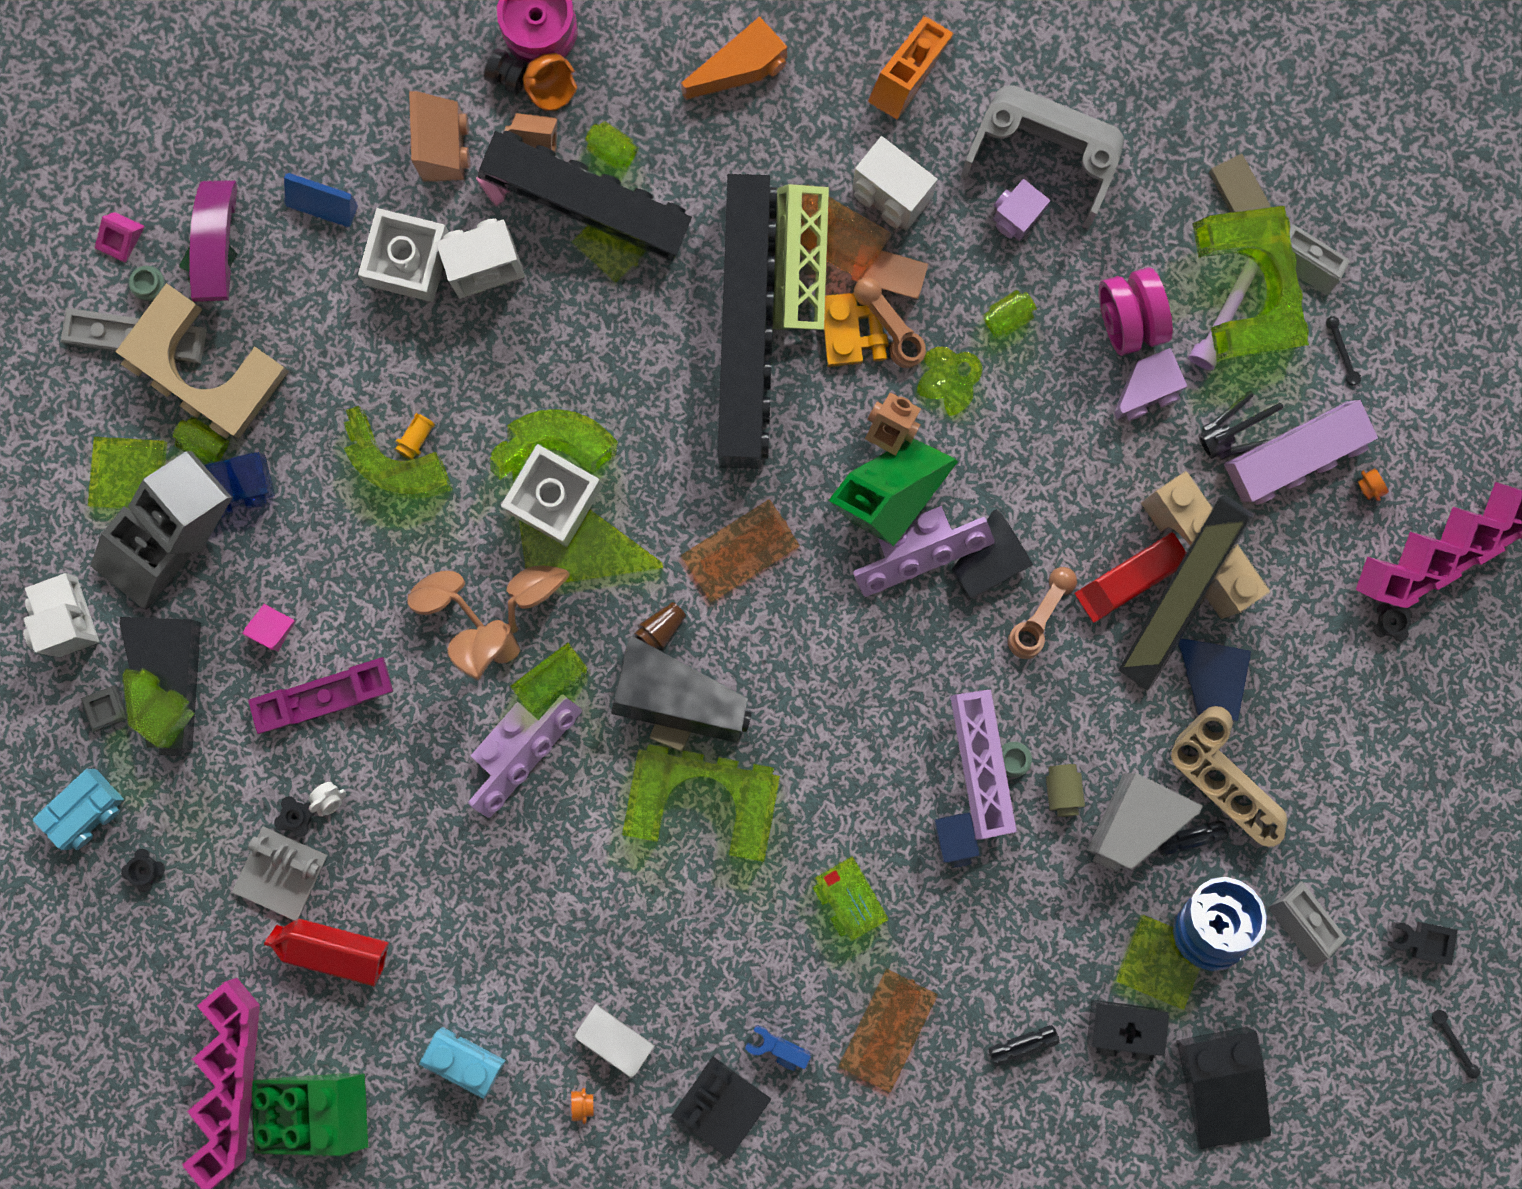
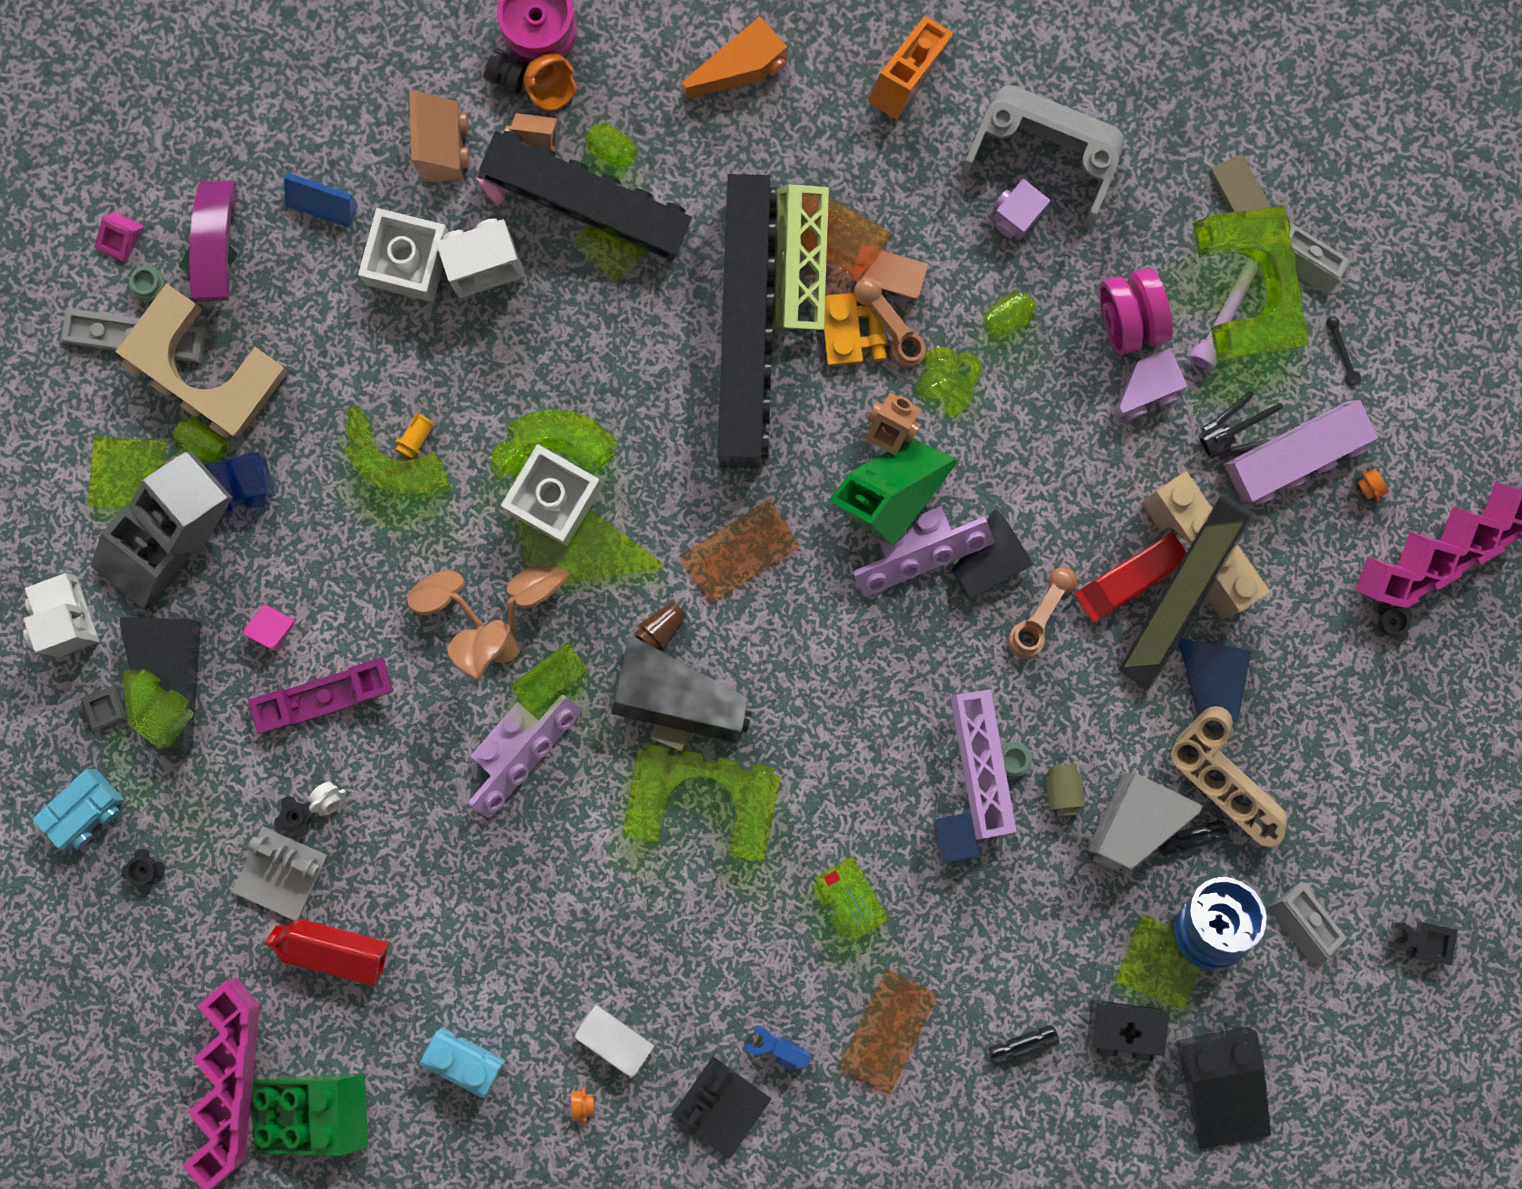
white brick [852,136,938,231] -> none
black hinge [1432,1010,1480,1079] -> none

